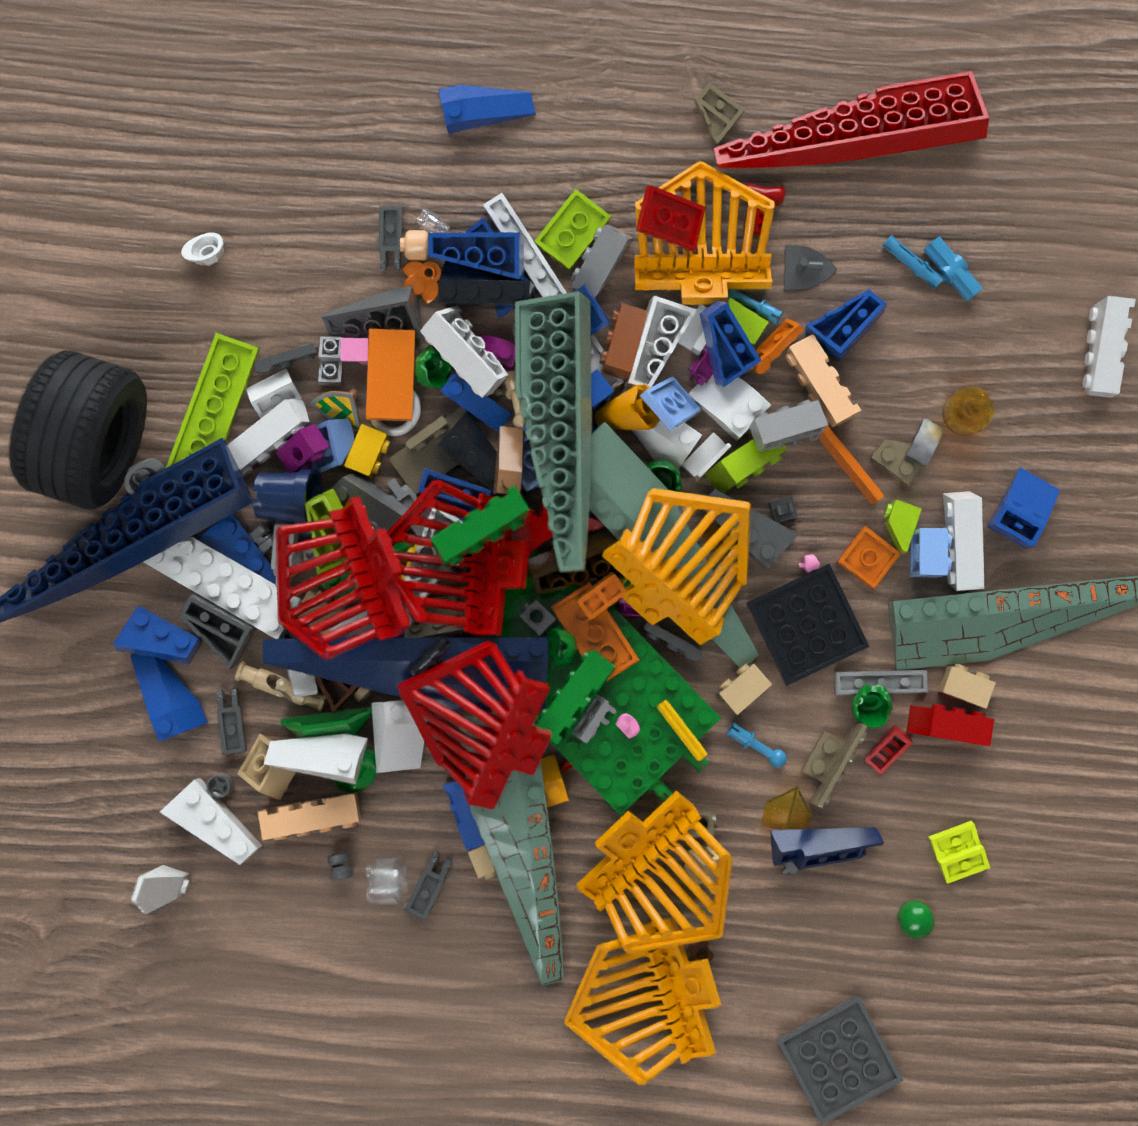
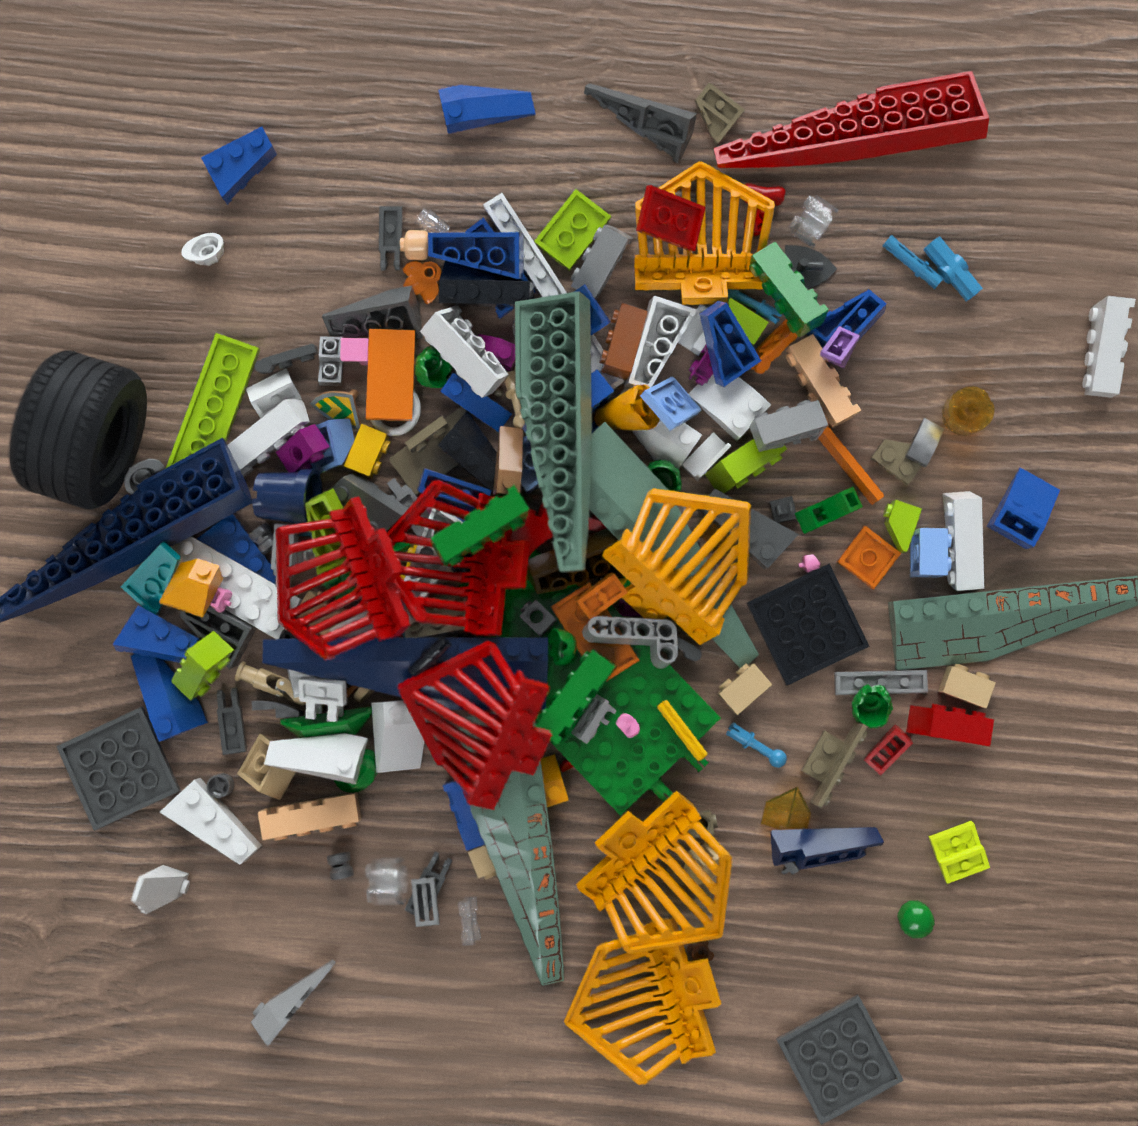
none -> dark grey plate [56,707,181,831]
none -> teal wing [121,541,181,616]
none -> light orange slope [159,559,223,618]
none -> lime wedge [171,631,234,701]
none -> blue wedge [201,126,277,205]
none -> bright pink piece [210,588,232,613]
none -> light grey wedge [251,959,336,1046]
none -> flat silver slope [252,701,303,718]
none -> white plate [298,676,347,722]
none -> light grey tile [411,877,440,927]
none -> clear piece [458,896,481,946]
none -> light grey beam [582,616,678,669]
none -> dark grey wedge [584,83,697,163]
none -> wedge [749,242,829,338]
none -> clear brick [789,195,839,248]
none -> green brick [794,486,863,534]
none -> medium lavender slope [820,326,860,368]

